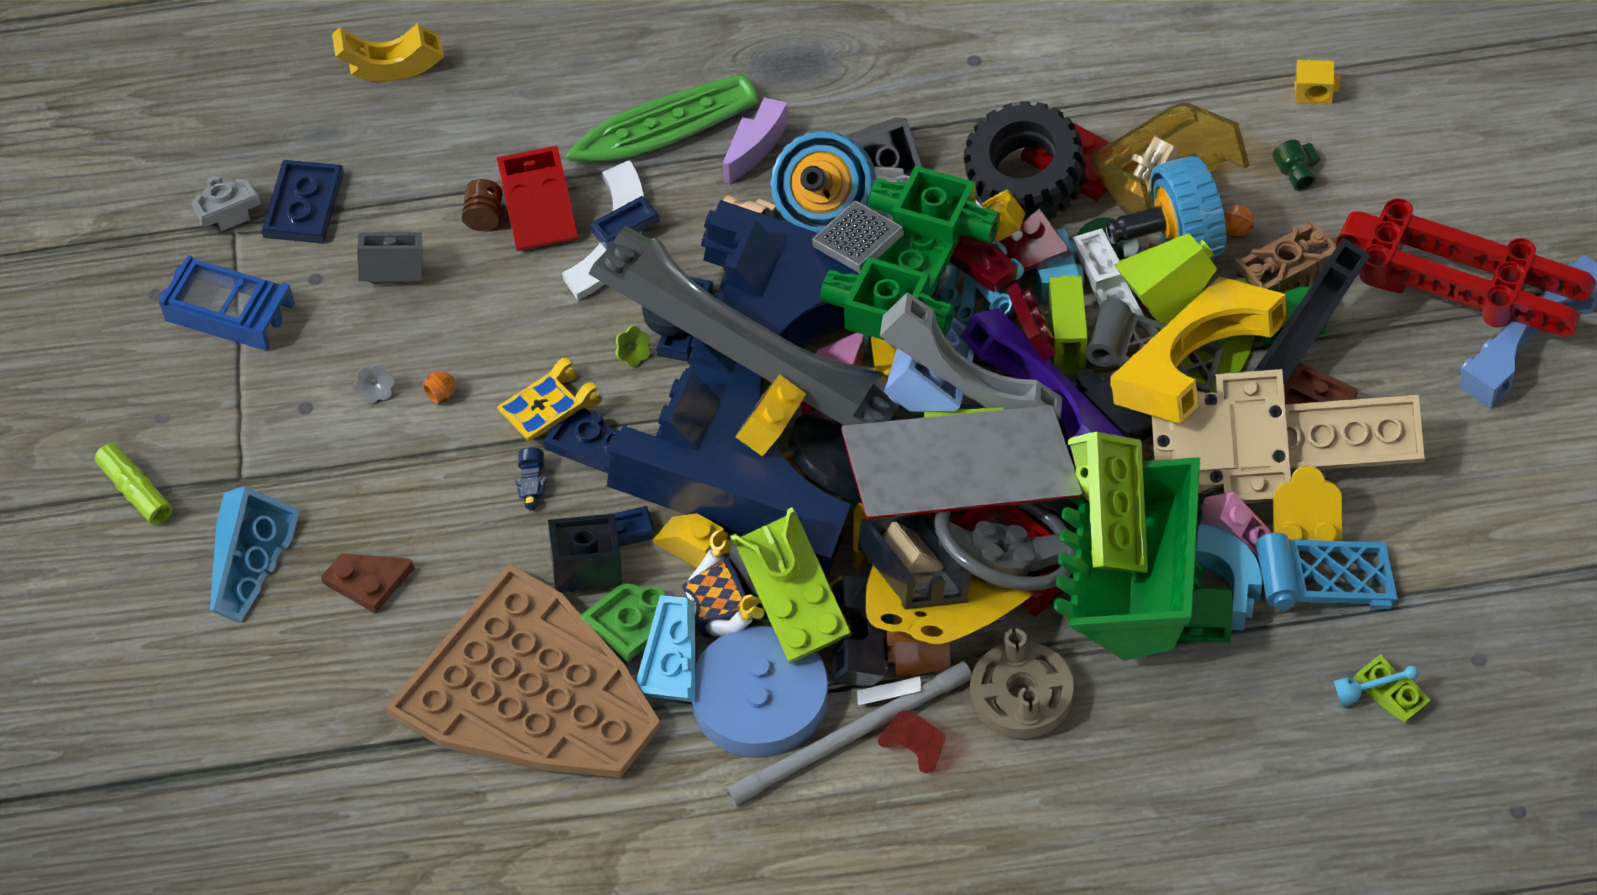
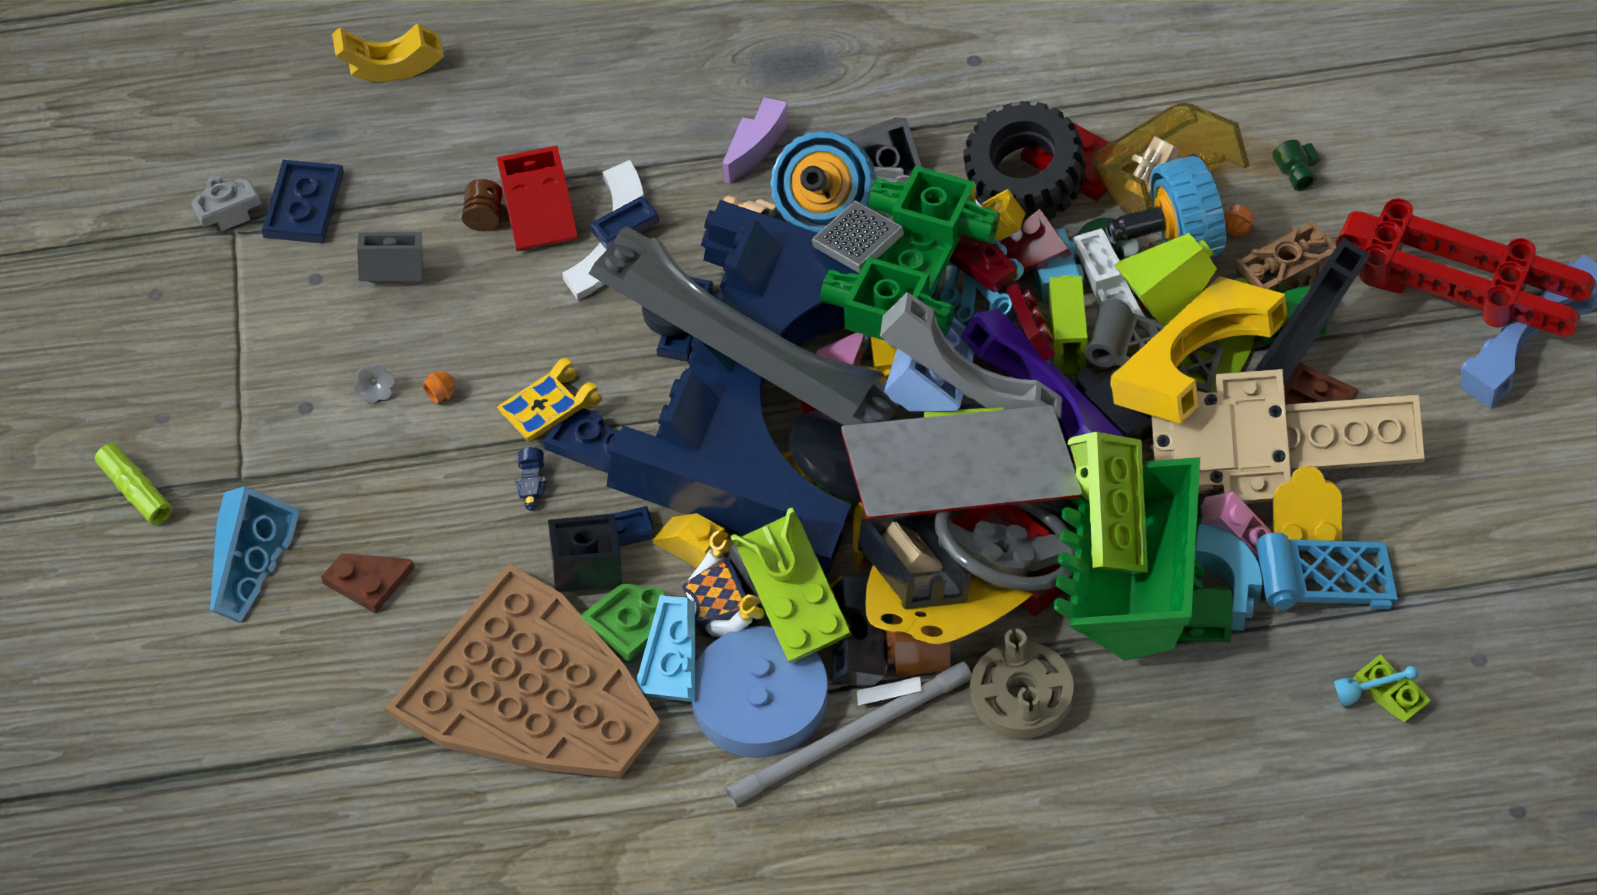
blue door [159,255,295,351] -> none
bright green piece [565,74,759,162] -> none
lime plant [615,326,651,367] -> none
yellow brick [735,374,806,456] -> none
clear red piece [878,710,945,774] -> none
yellow brick [1295,60,1340,104] -> none

